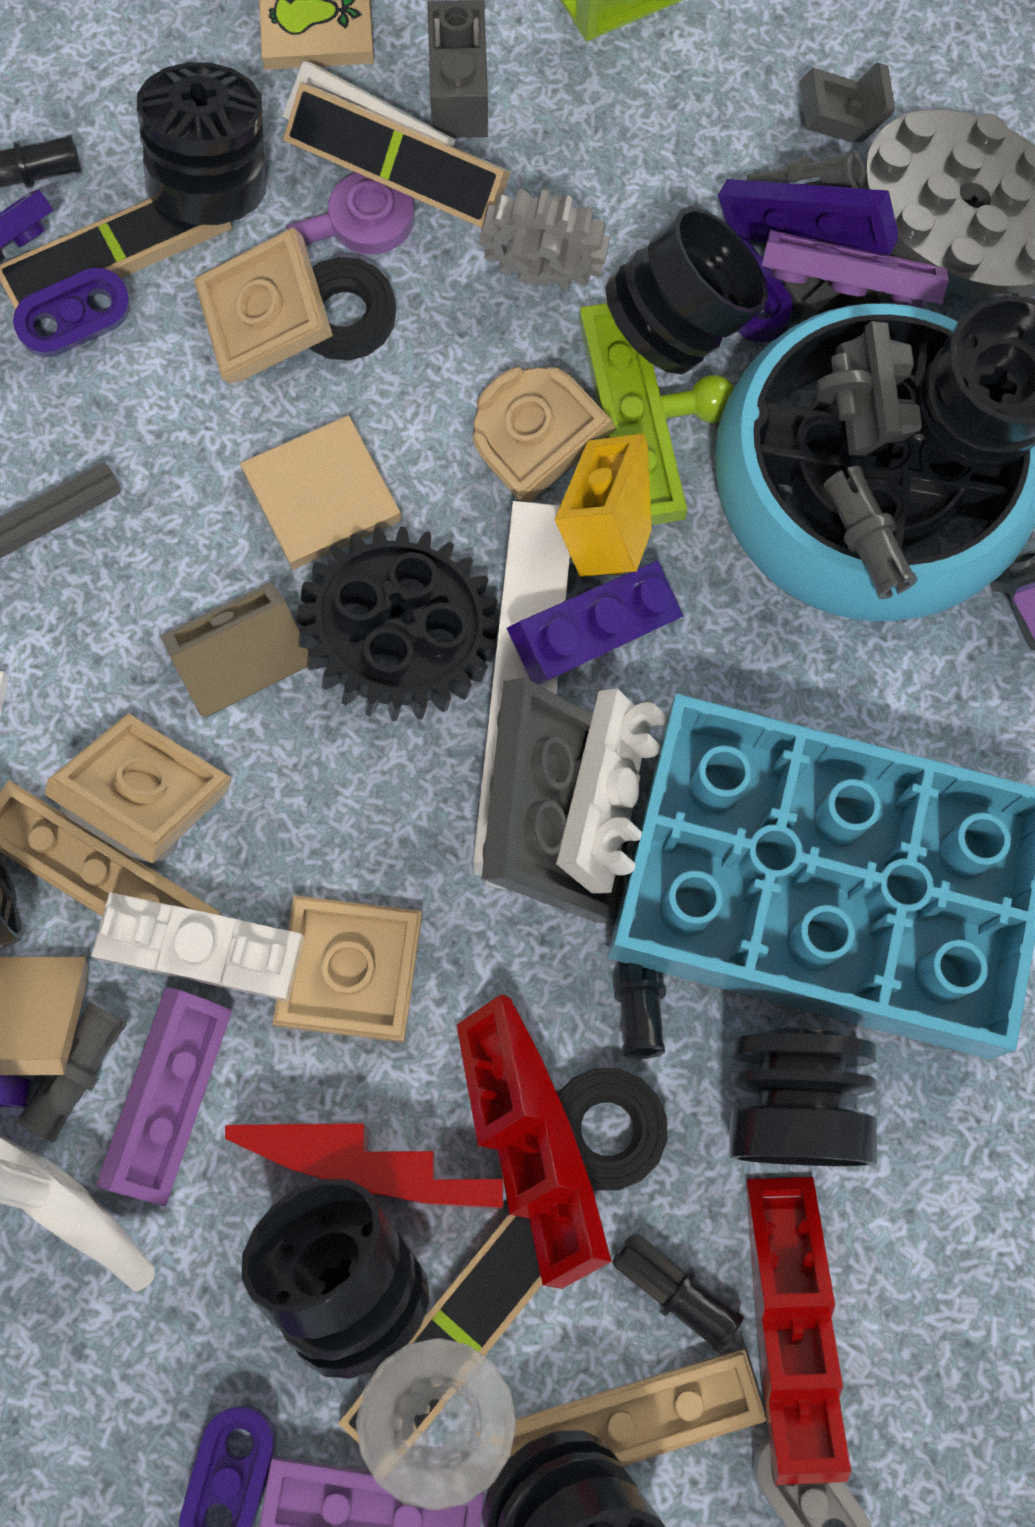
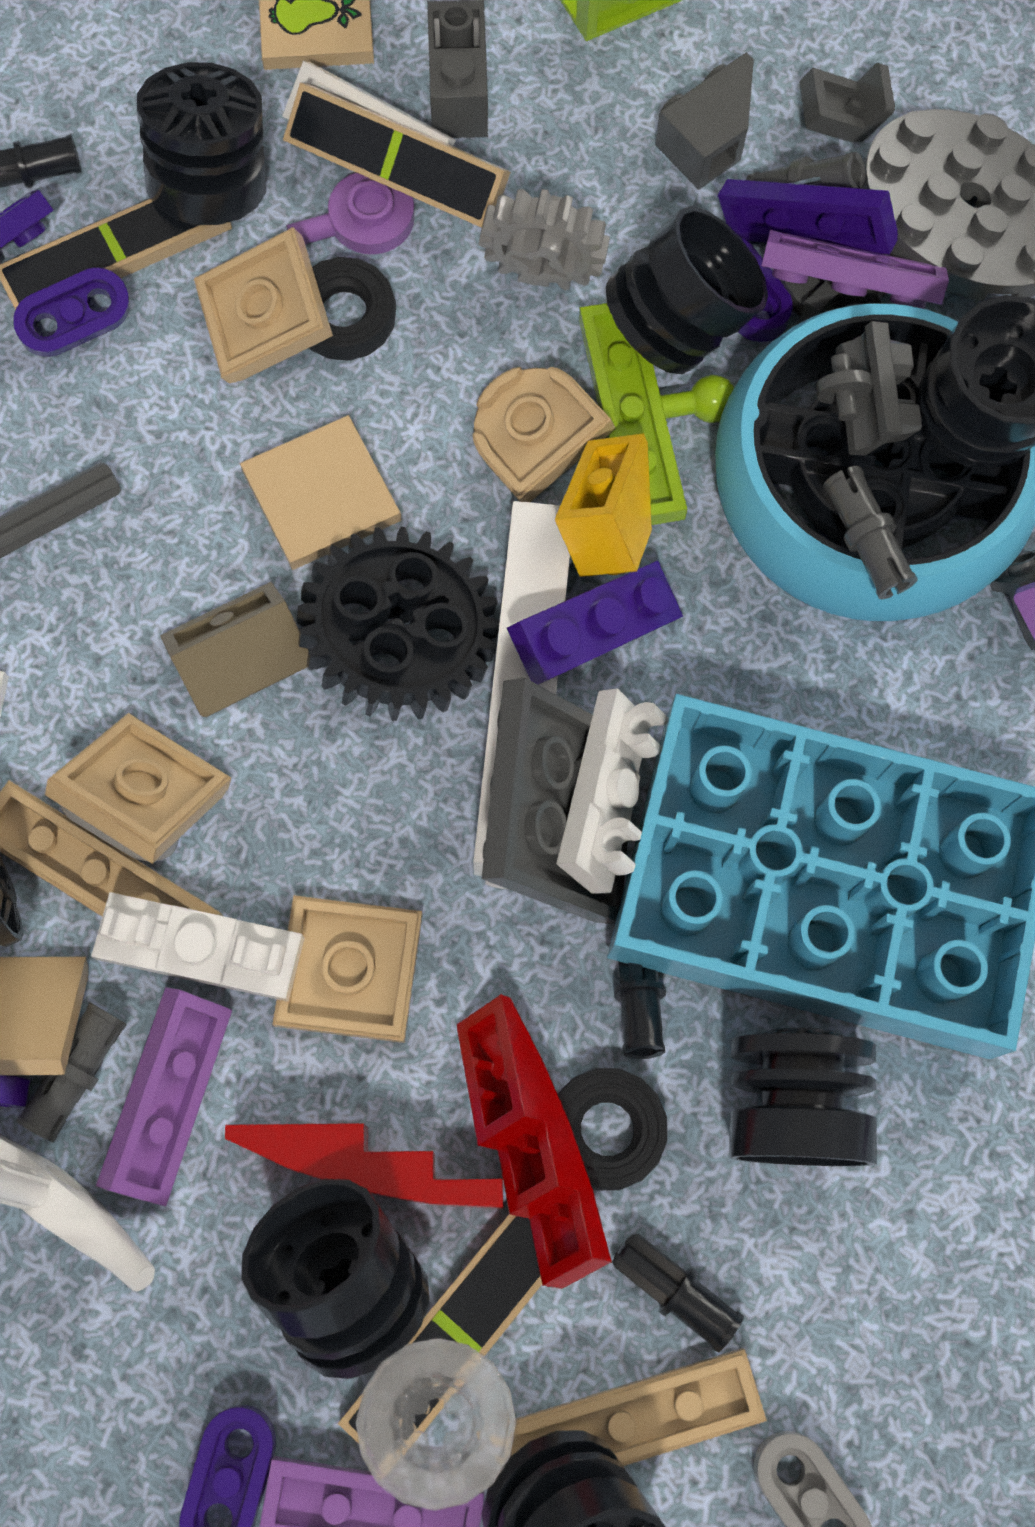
red slope [746,1177,852,1485] -> none
none -> dark grey slope [655,52,754,190]

